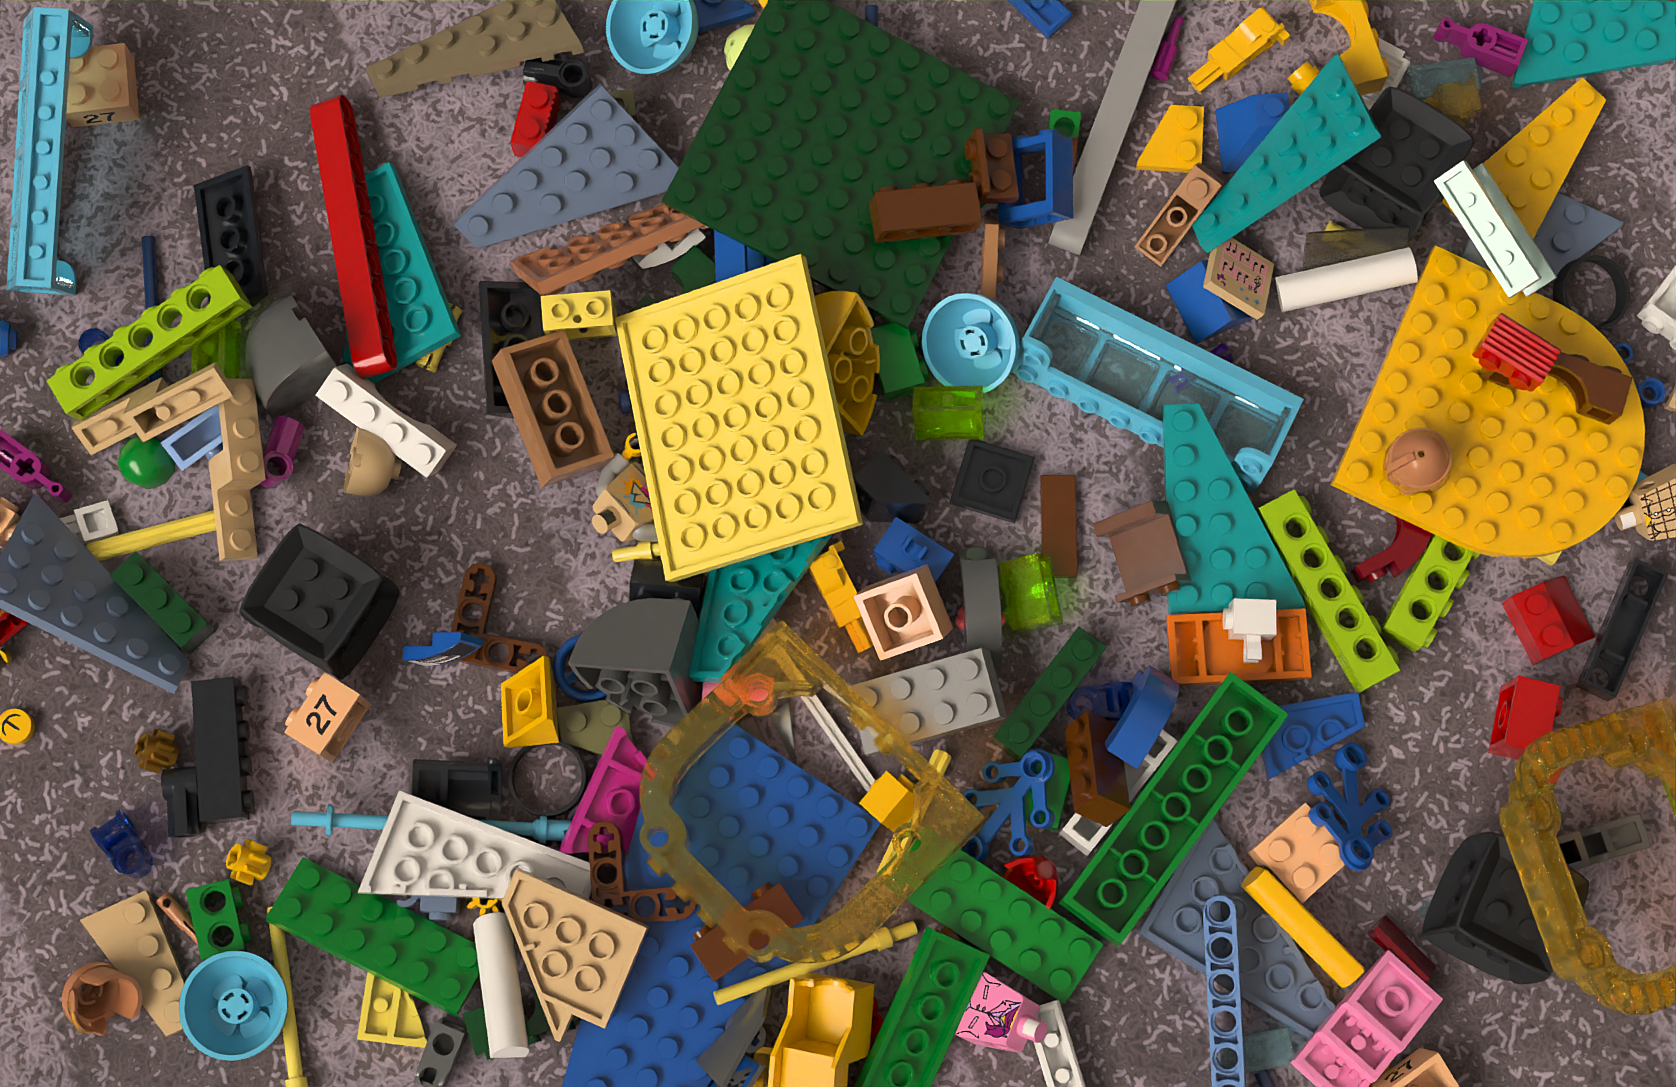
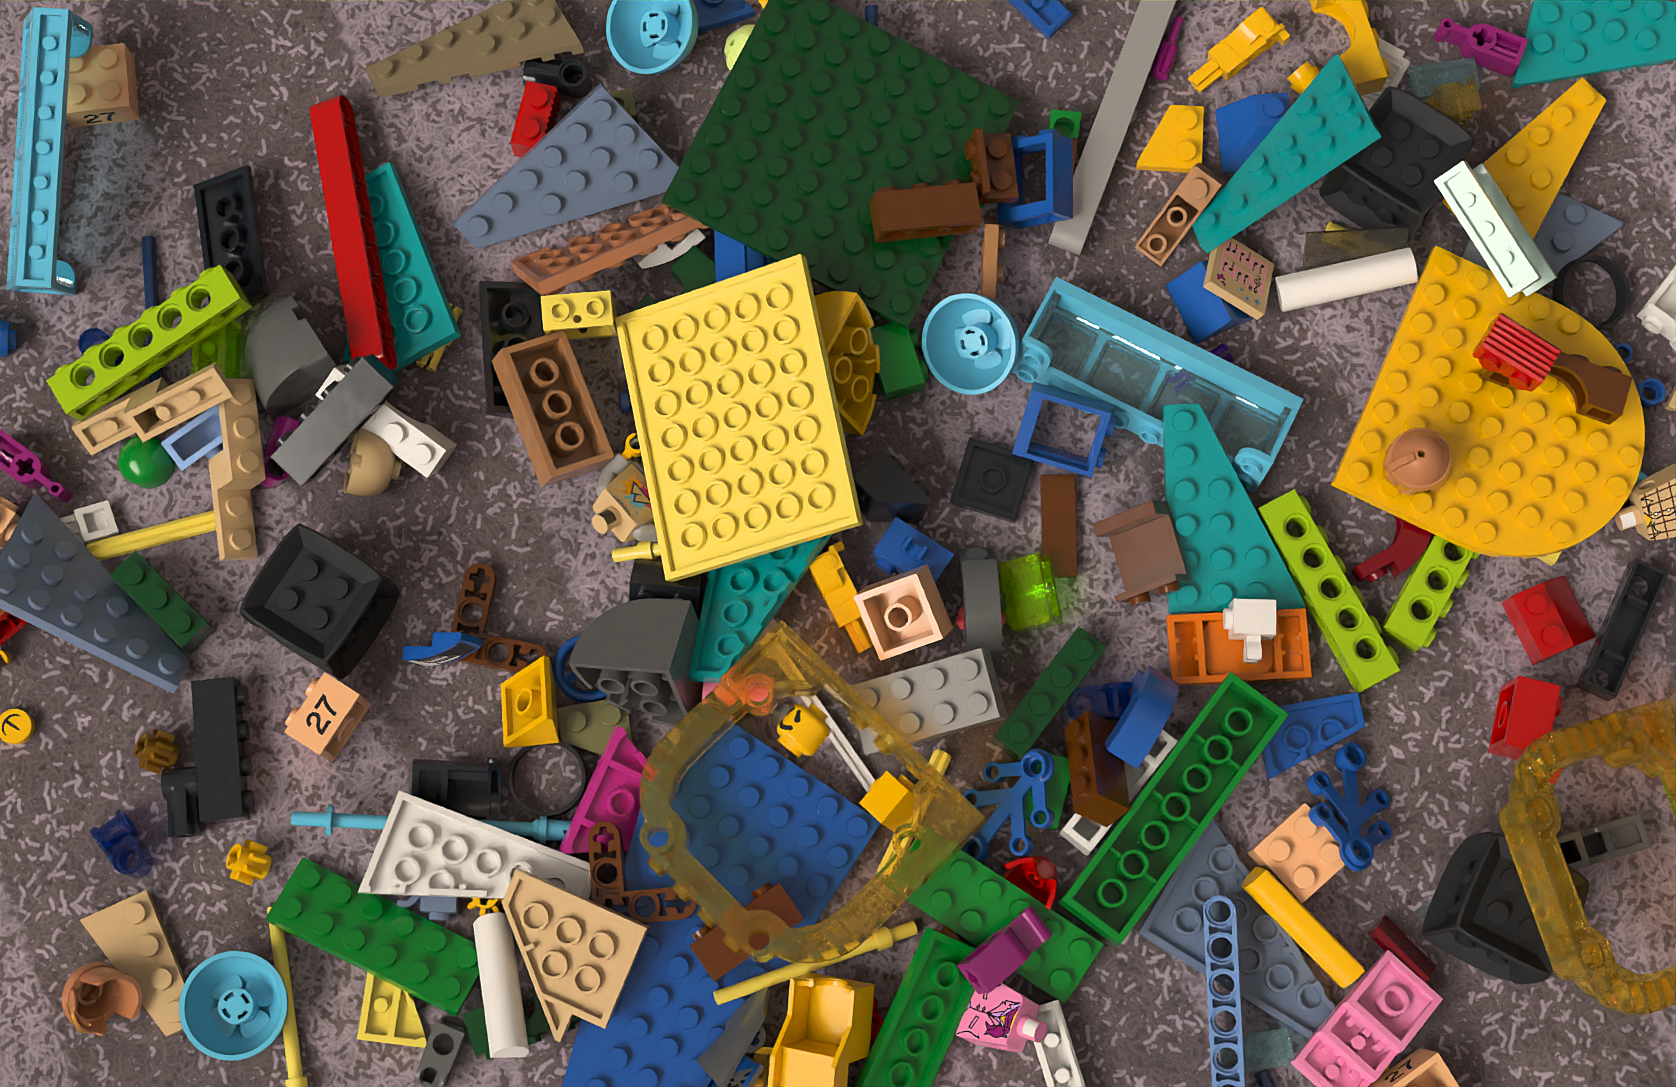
nougat piece [156,892,198,945] -> none
green brick [186,879,252,961] -> none
clear neon green brick [912,385,986,440] -> none
none -> brick [271,354,403,486]
none -> yellow head [777,703,830,758]
none -> magenta piece [957,906,1053,994]
none -> blue window [1012,382,1117,477]

